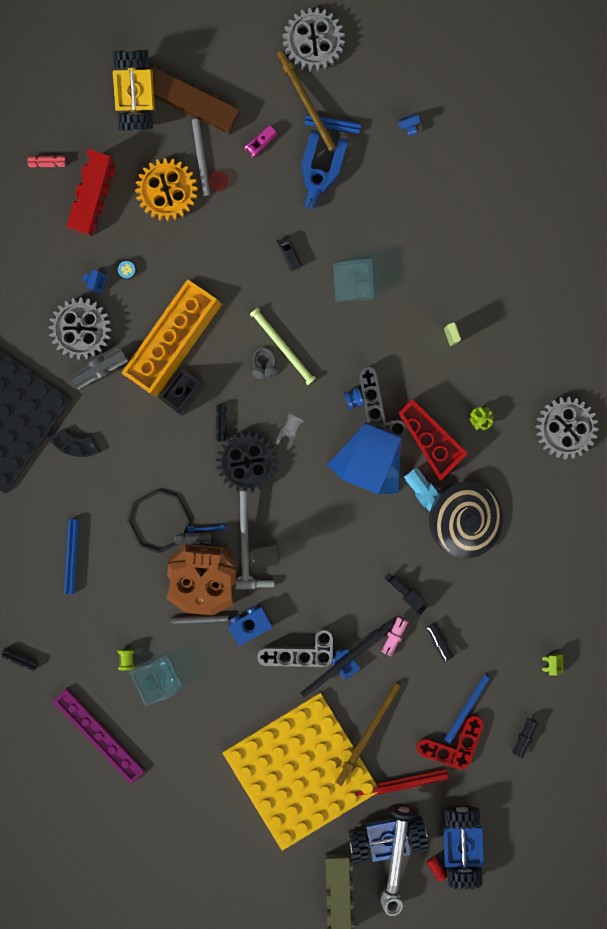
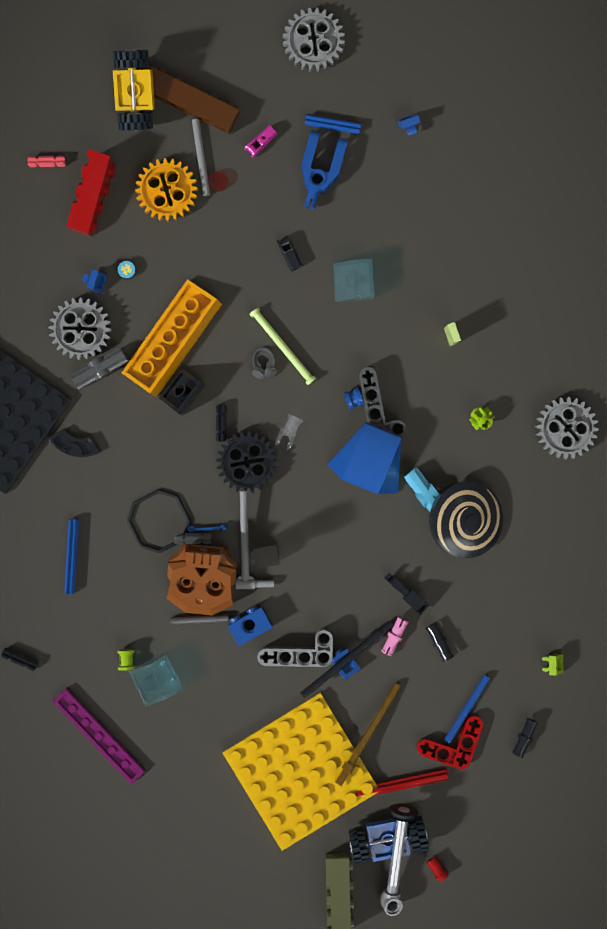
pearl gold bar [277,50,336,152] -> none
red wedge [399,398,468,481] -> none
plate [443,805,484,890] -> none

